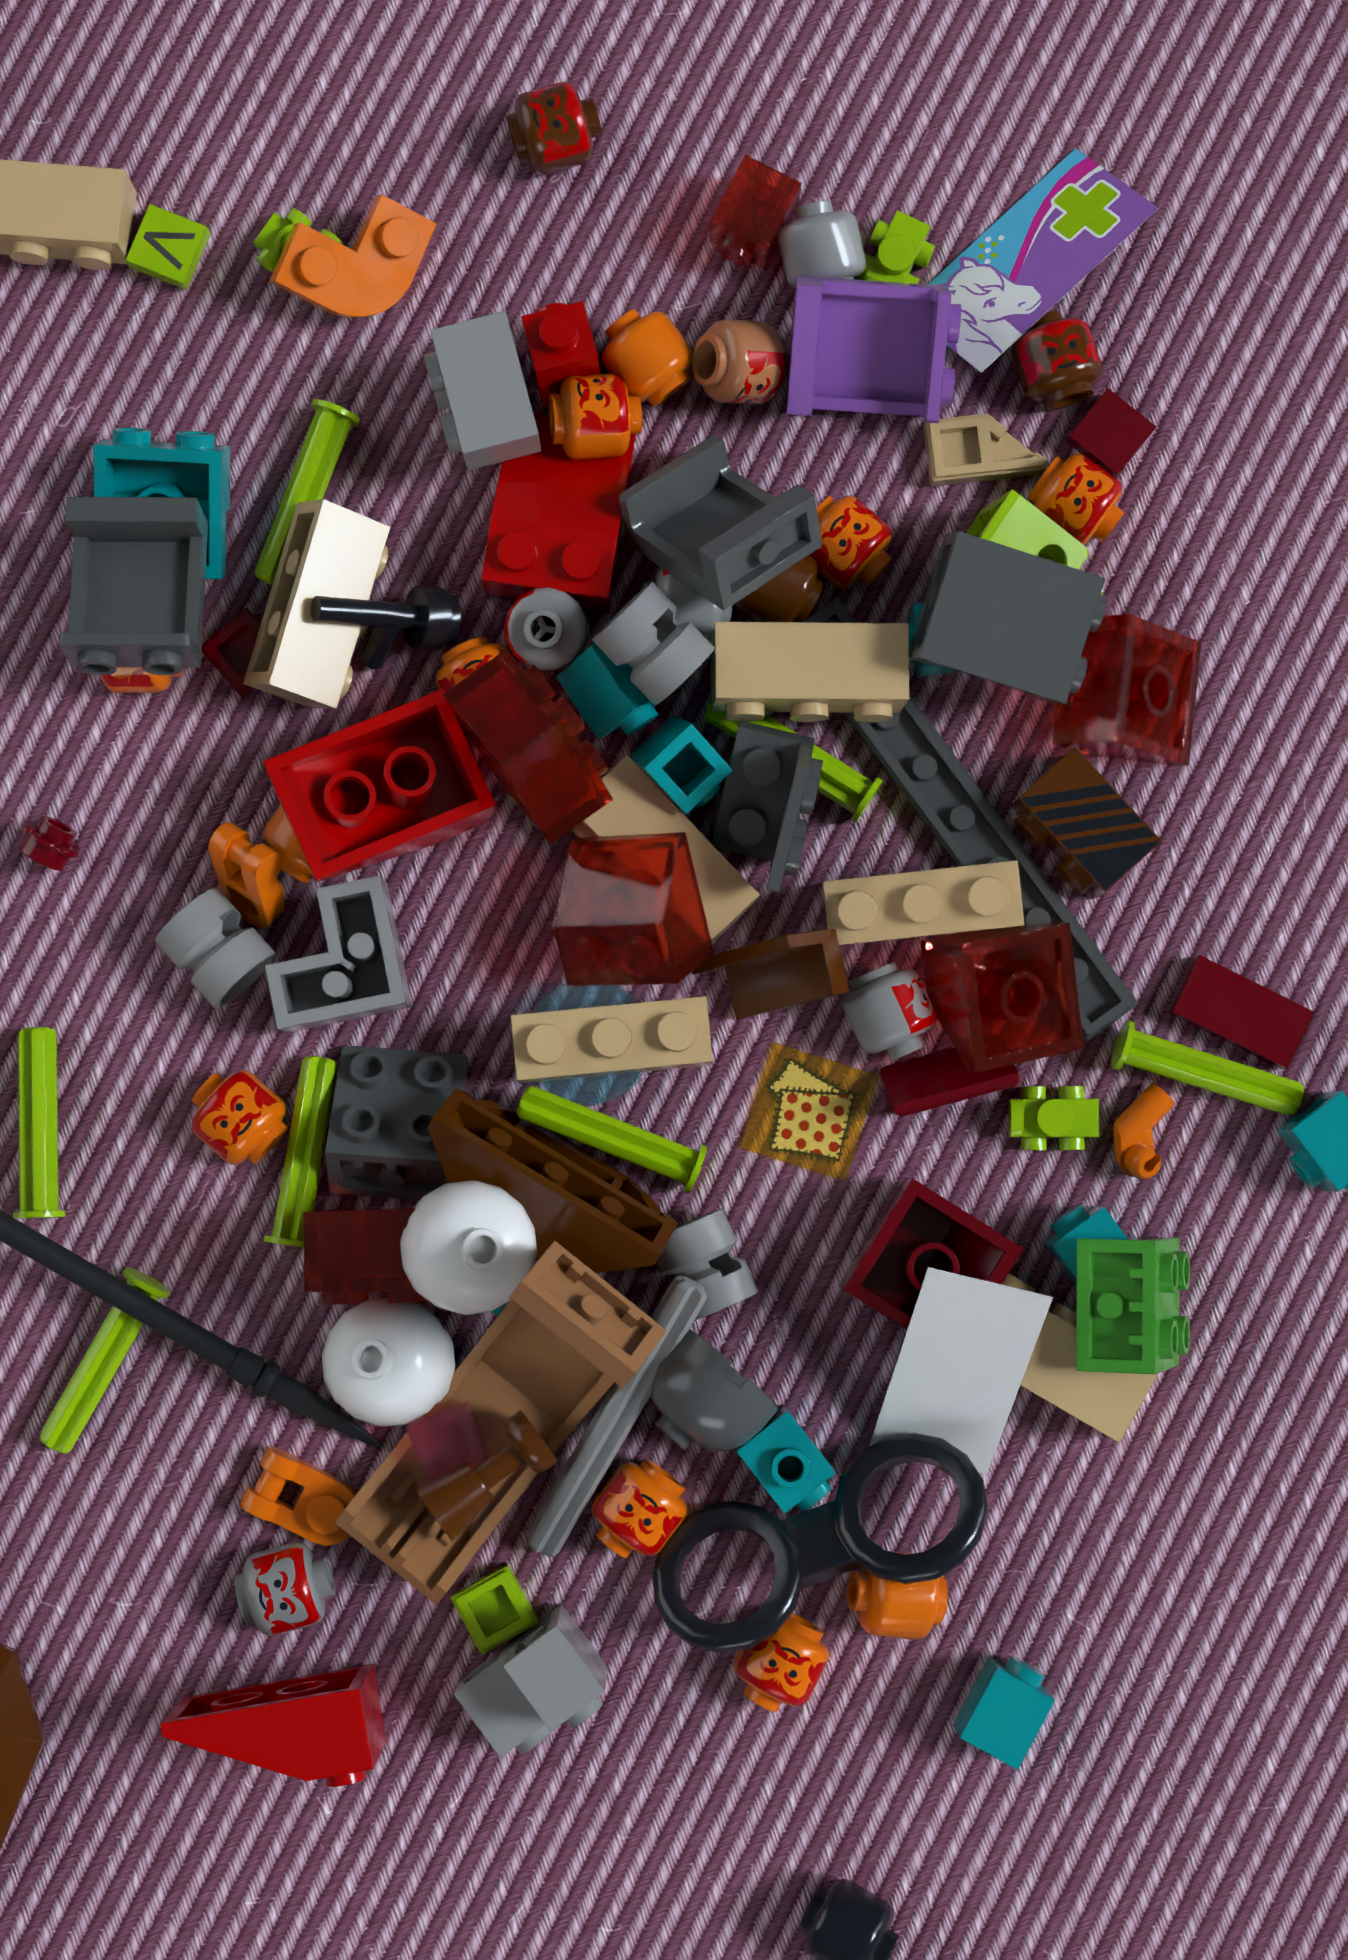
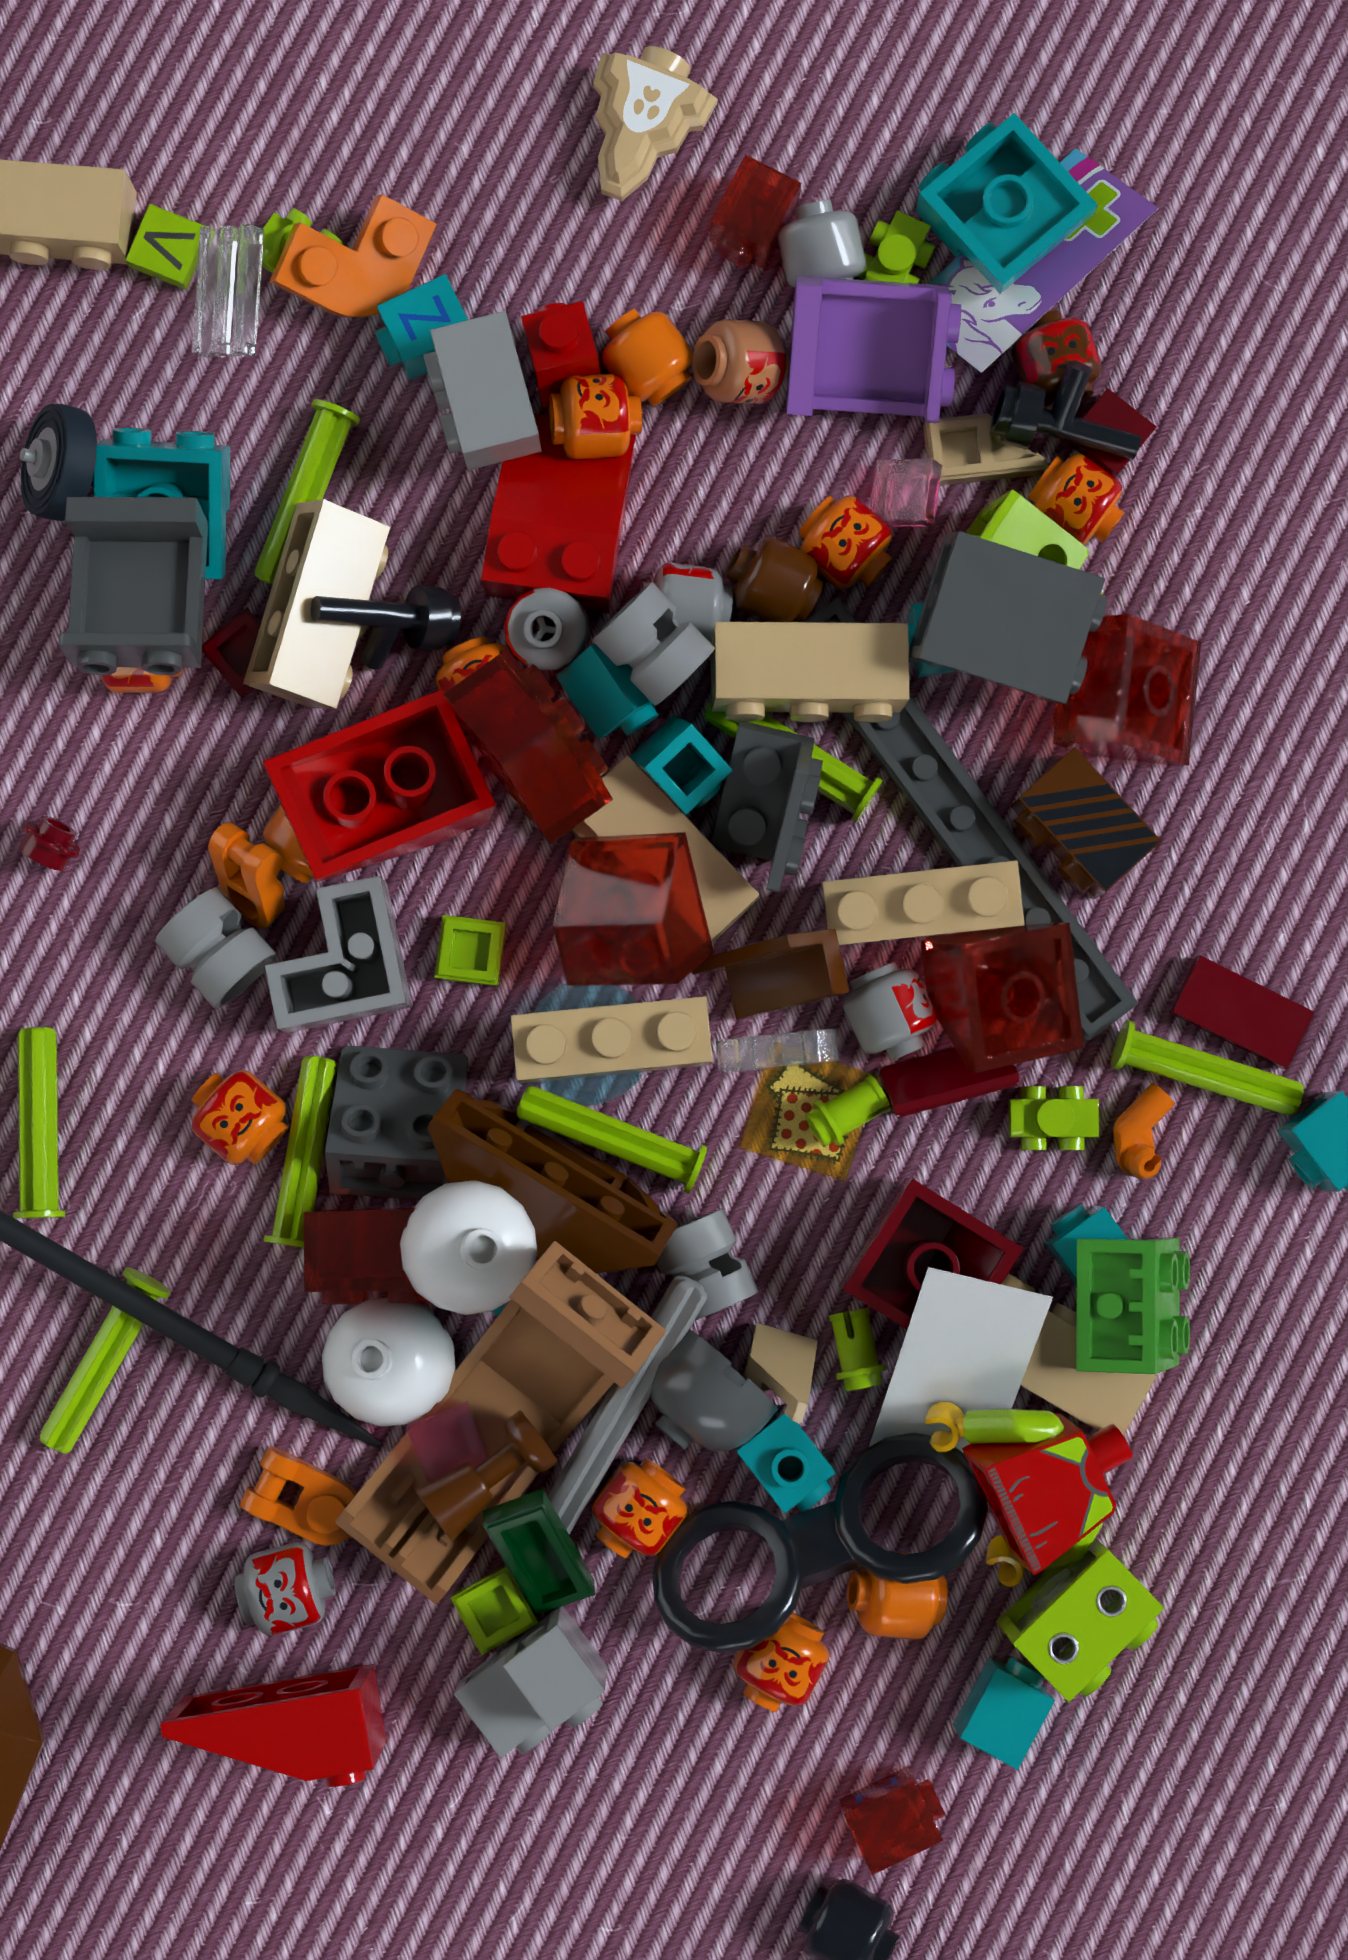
reddish brown head [506,82,602,175] -> none
dark grey panel [619,435,822,611] -> none
none -> black wheel [20,403,97,521]
none -> clear tile [192,224,264,358]
none -> teal brick [374,274,468,380]
none -> lime tile [434,915,507,987]
none -> dark green tile [483,1489,595,1616]
none -> tan rock [593,46,718,202]
none -> clear beam [716,1029,840,1073]
none -> tan tile [744,1322,818,1423]
none -> lime pin [805,1075,891,1147]
none -> lime pin [829,1308,886,1392]
none -> clear red brick [839,1766,946,1875]
none -> clear pink tile [870,459,942,527]
none -> teal plate [915,113,1098,294]
none -> torso [924,1401,1133,1587]
none -> black piece [990,361,1141,460]
none -> lime piece [996,1538,1165,1702]

